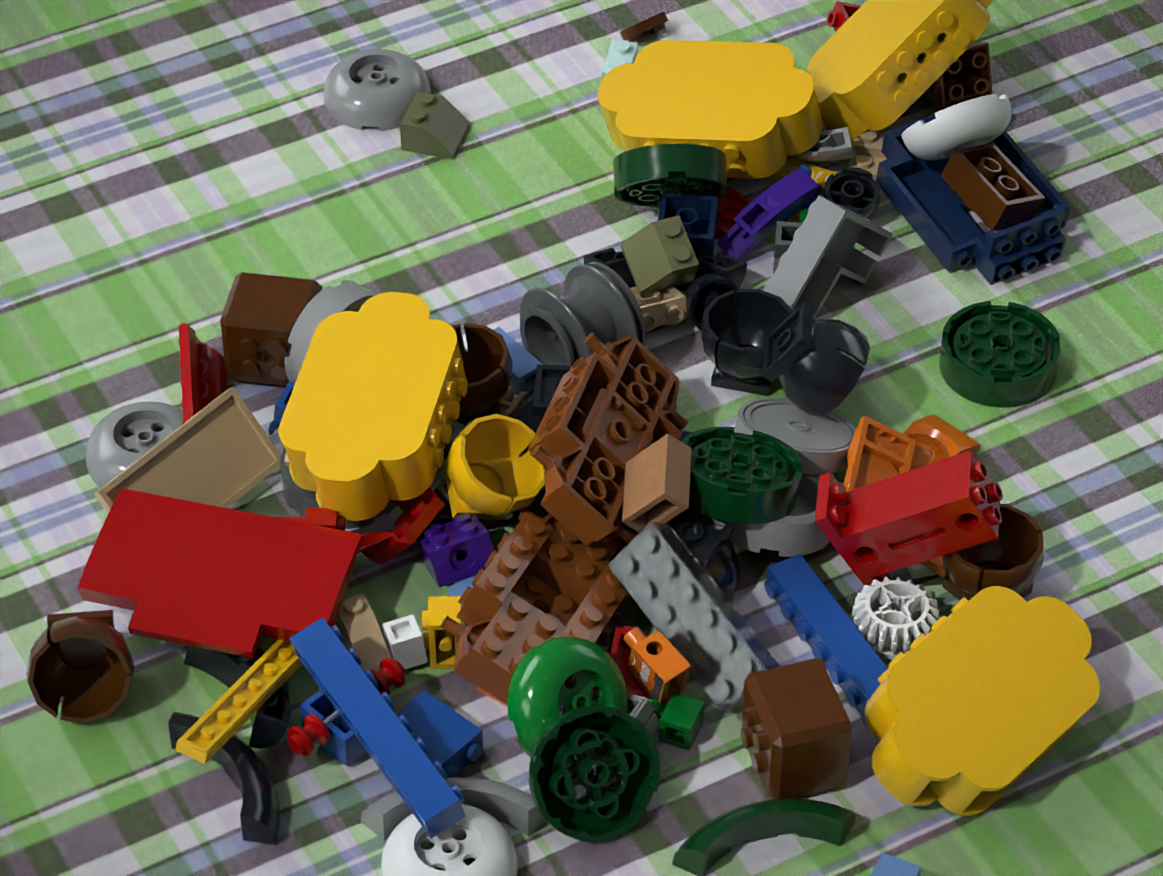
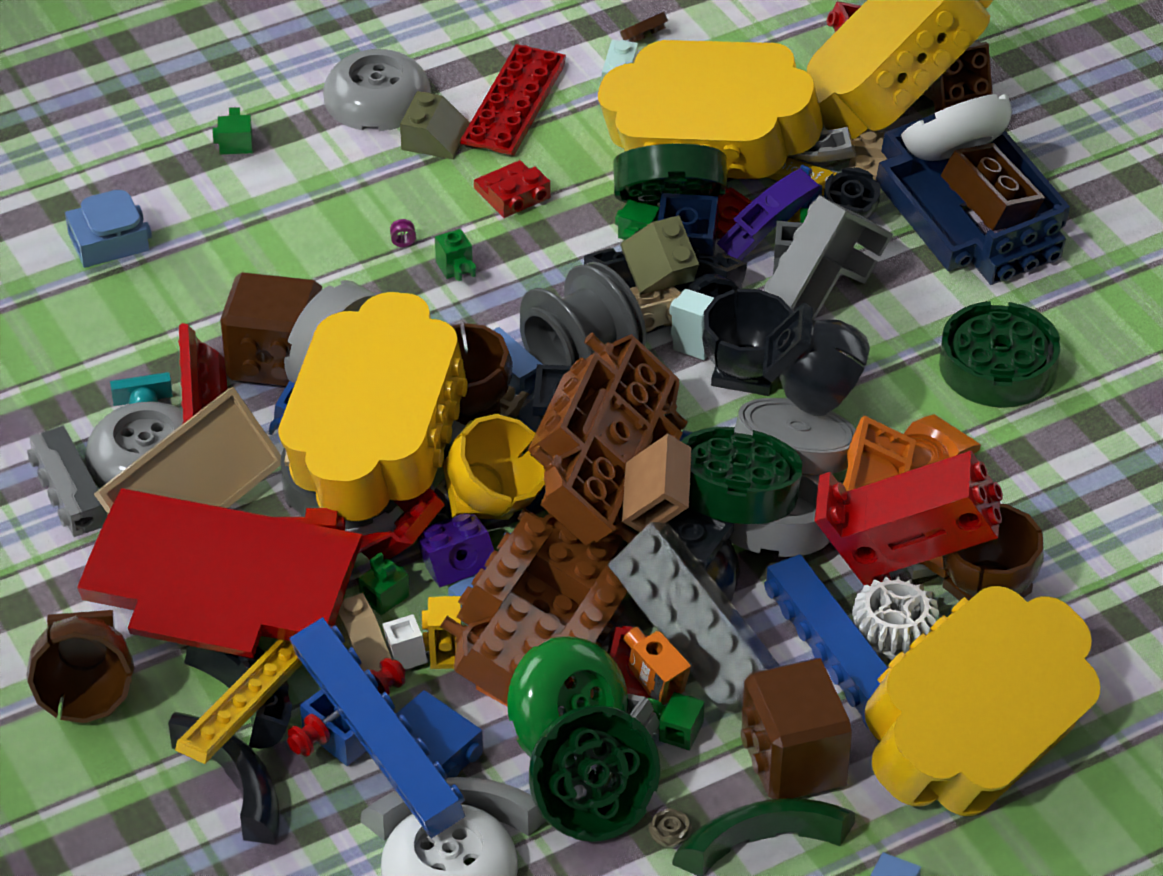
none -> piece [27,425,107,537]
none -> medium blue brick [65,190,152,268]
none -> teal tile [110,372,173,406]
none -> green brick [212,107,253,155]
none -> green brick [359,552,409,616]
none -> magenta bush [390,219,416,247]
none -> green brick [435,229,476,282]
none -> red plate [460,44,566,156]
none -> red plate [474,160,551,218]
none -> green brick [615,199,660,240]
none -> dark tan plate [649,808,692,848]
none -> light aqua brick [669,288,714,360]

